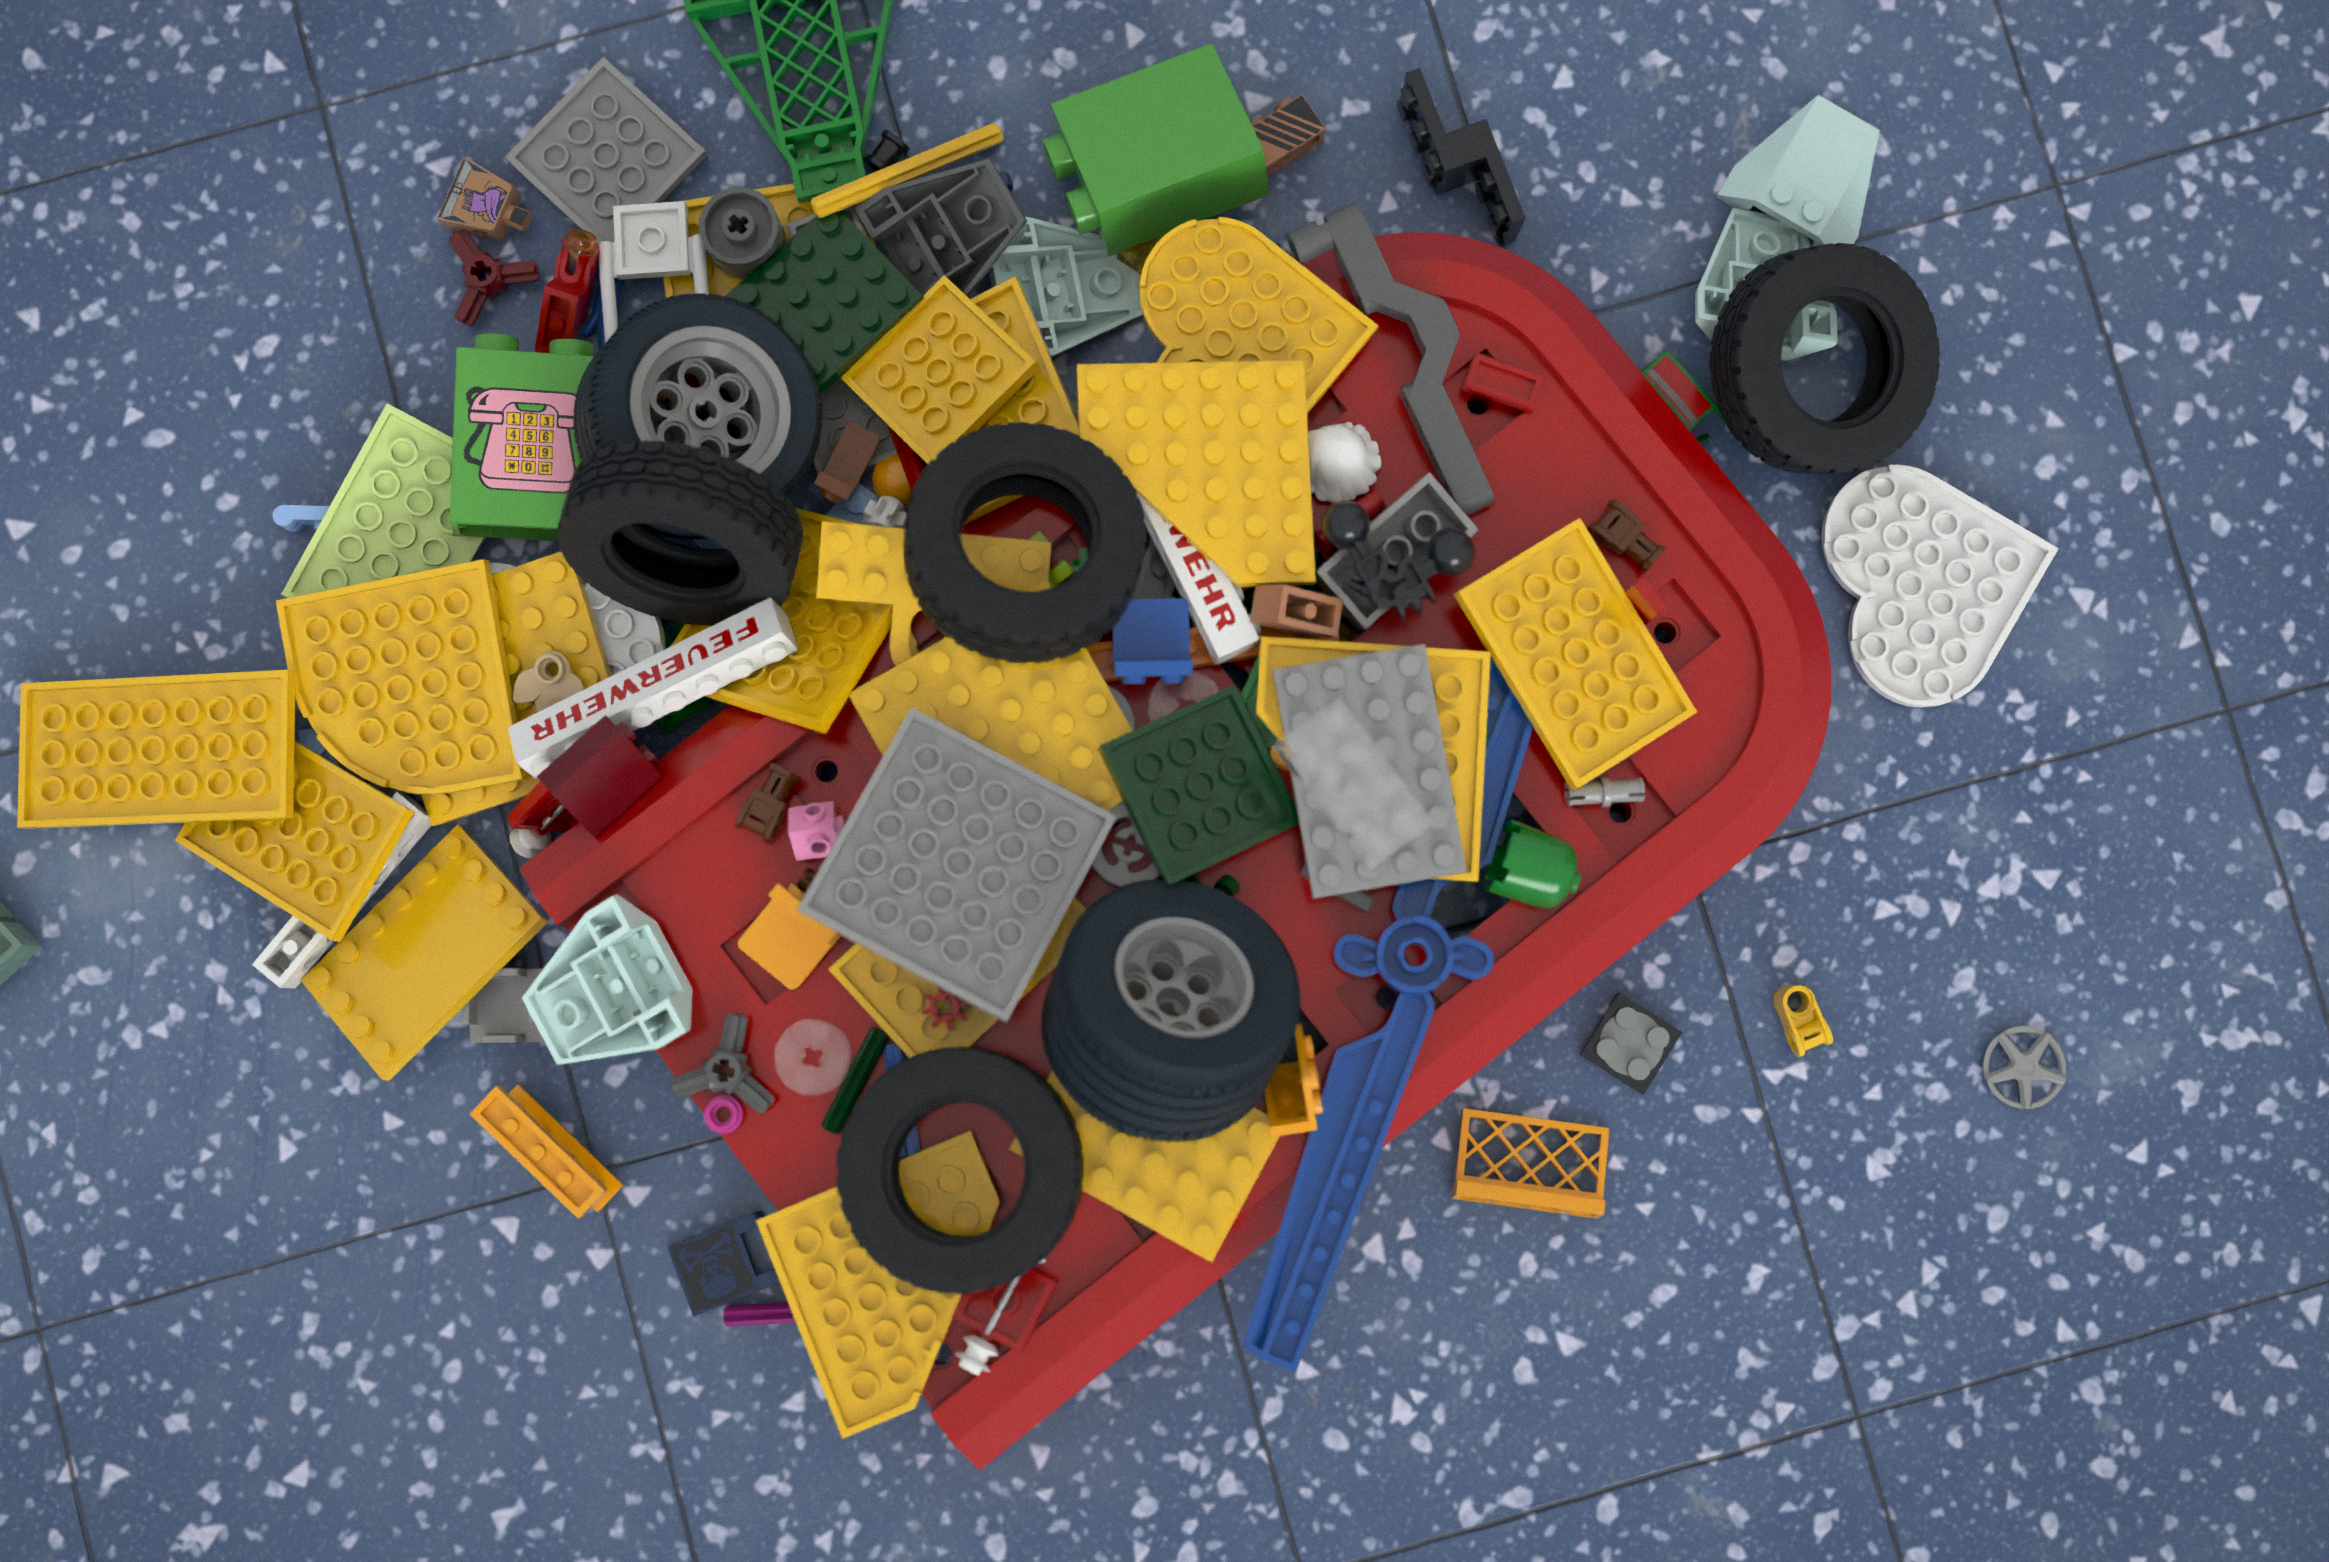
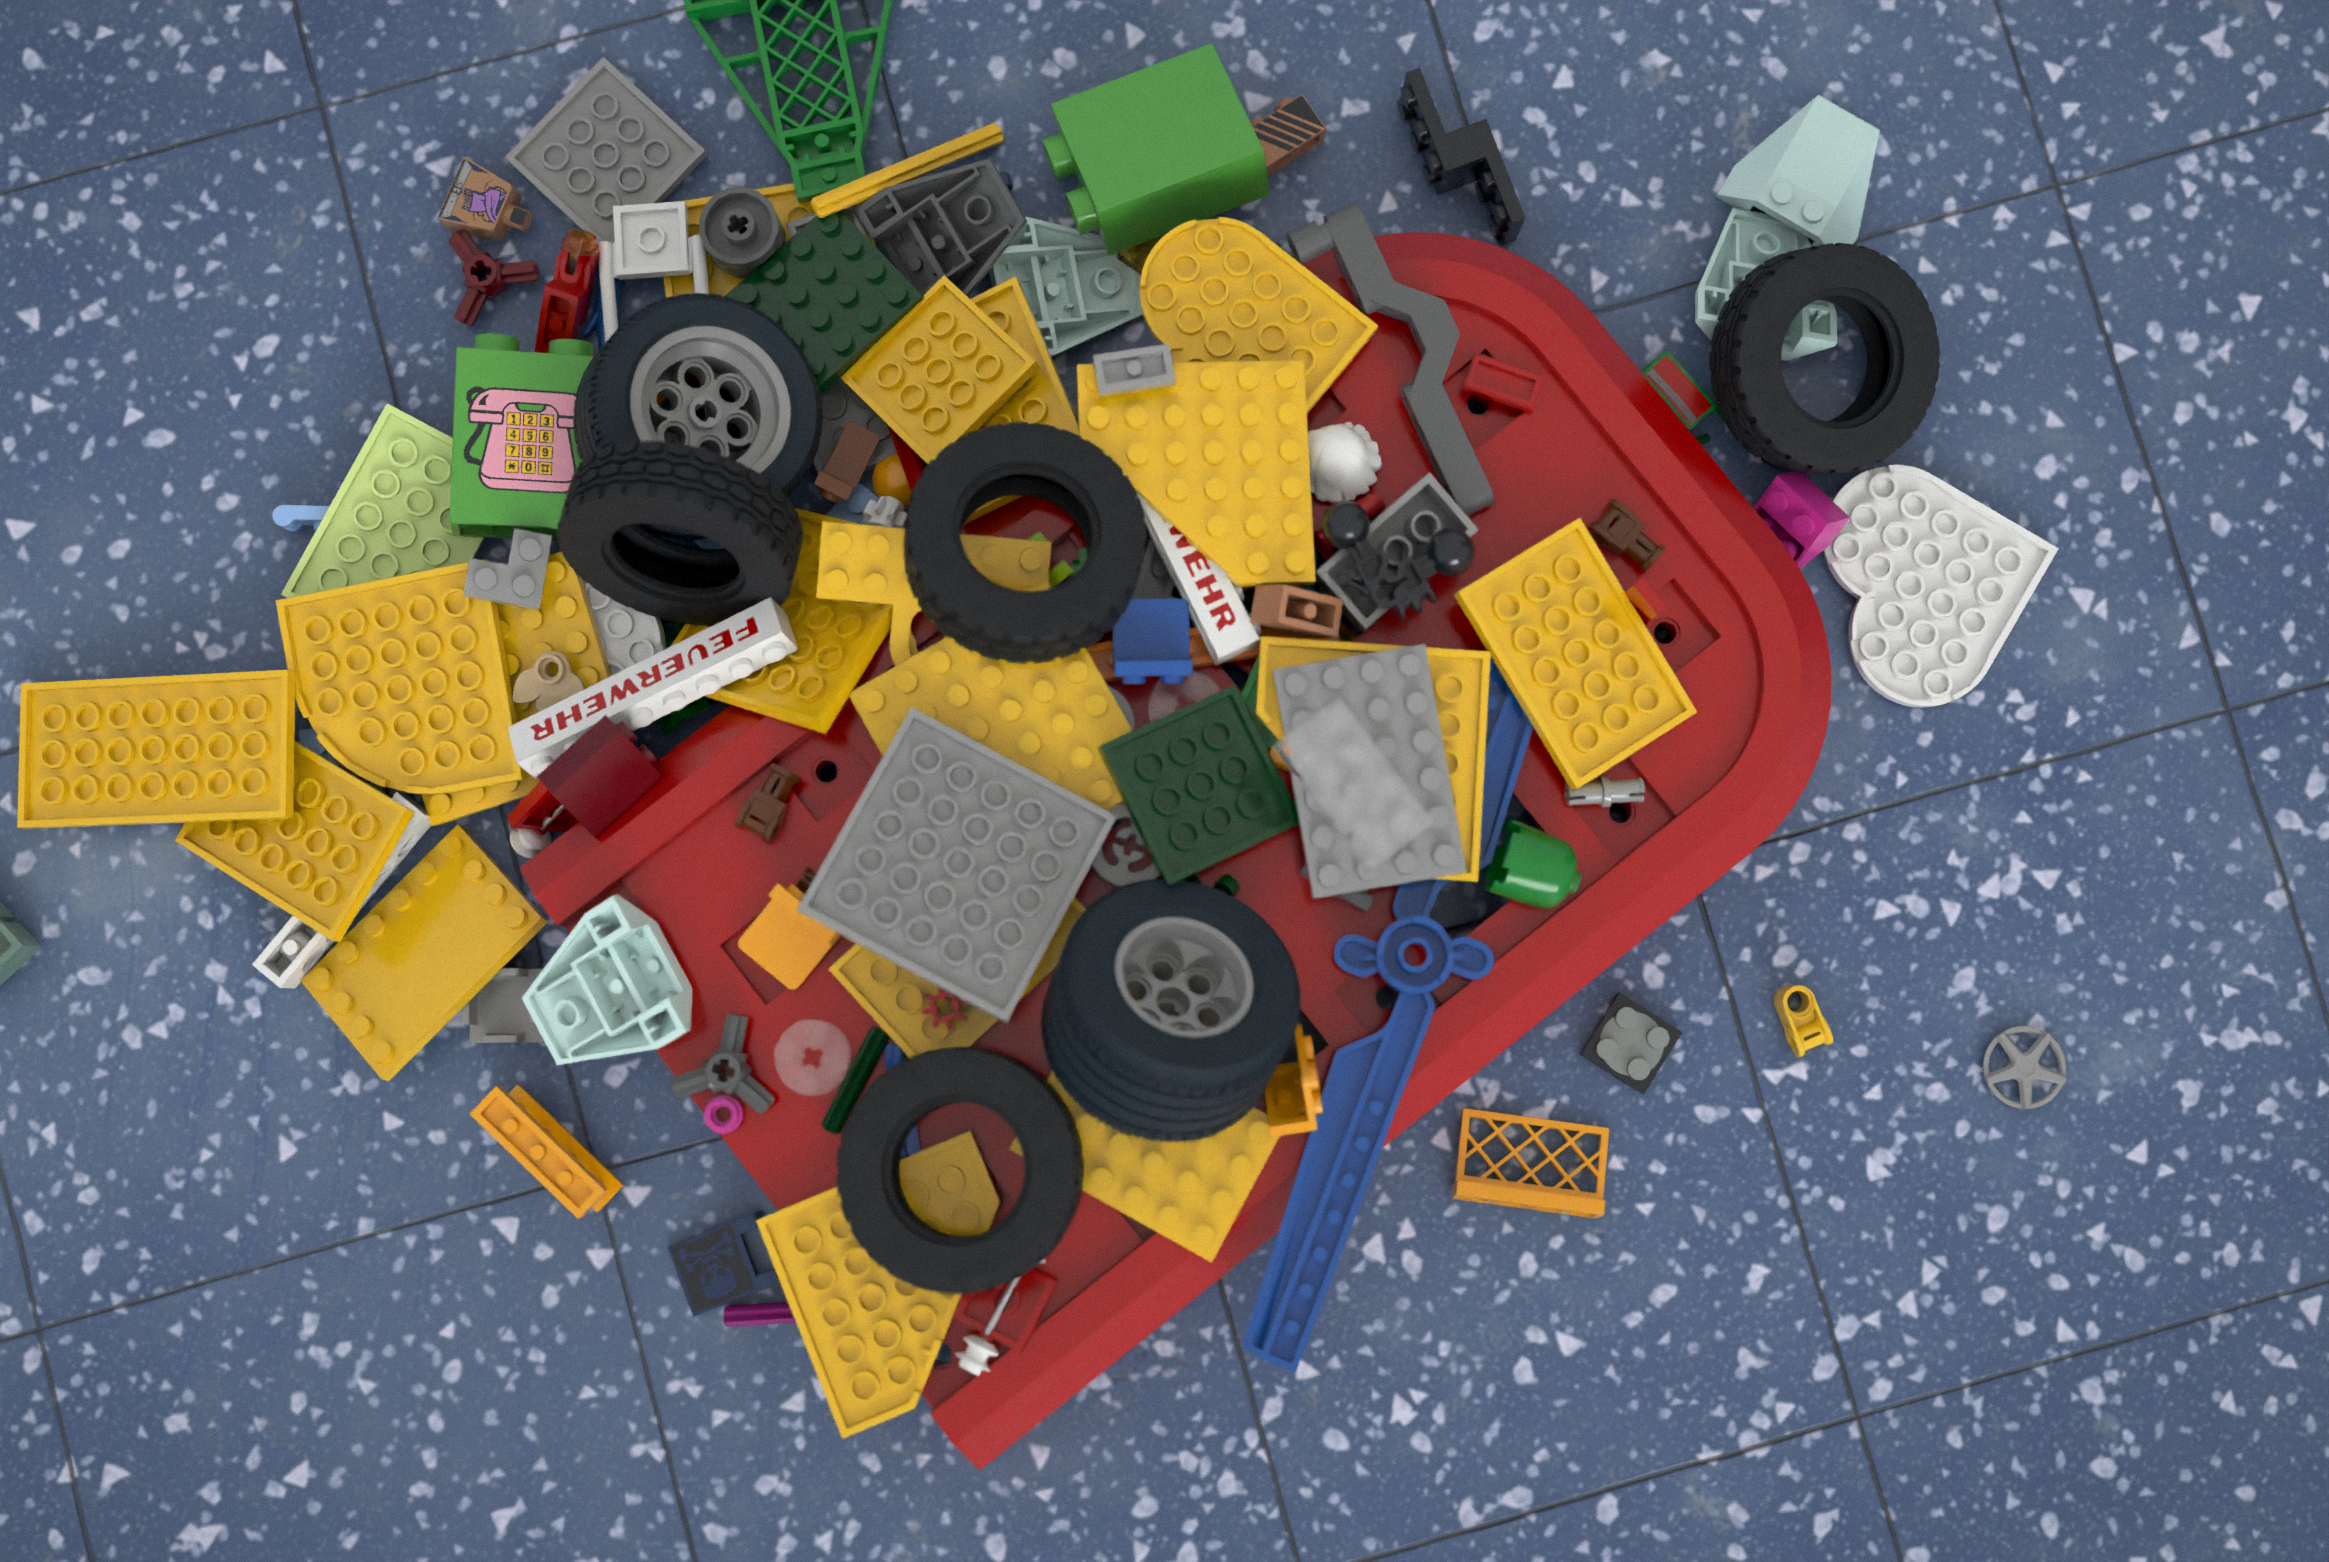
bright pink brick [788,801,846,861] -> none
black bush [864,130,910,171] -> none
none -> light grey plate [463,529,552,610]
none -> light grey plate [1092,344,1175,396]
none -> dark pink slope [1753,472,1850,569]

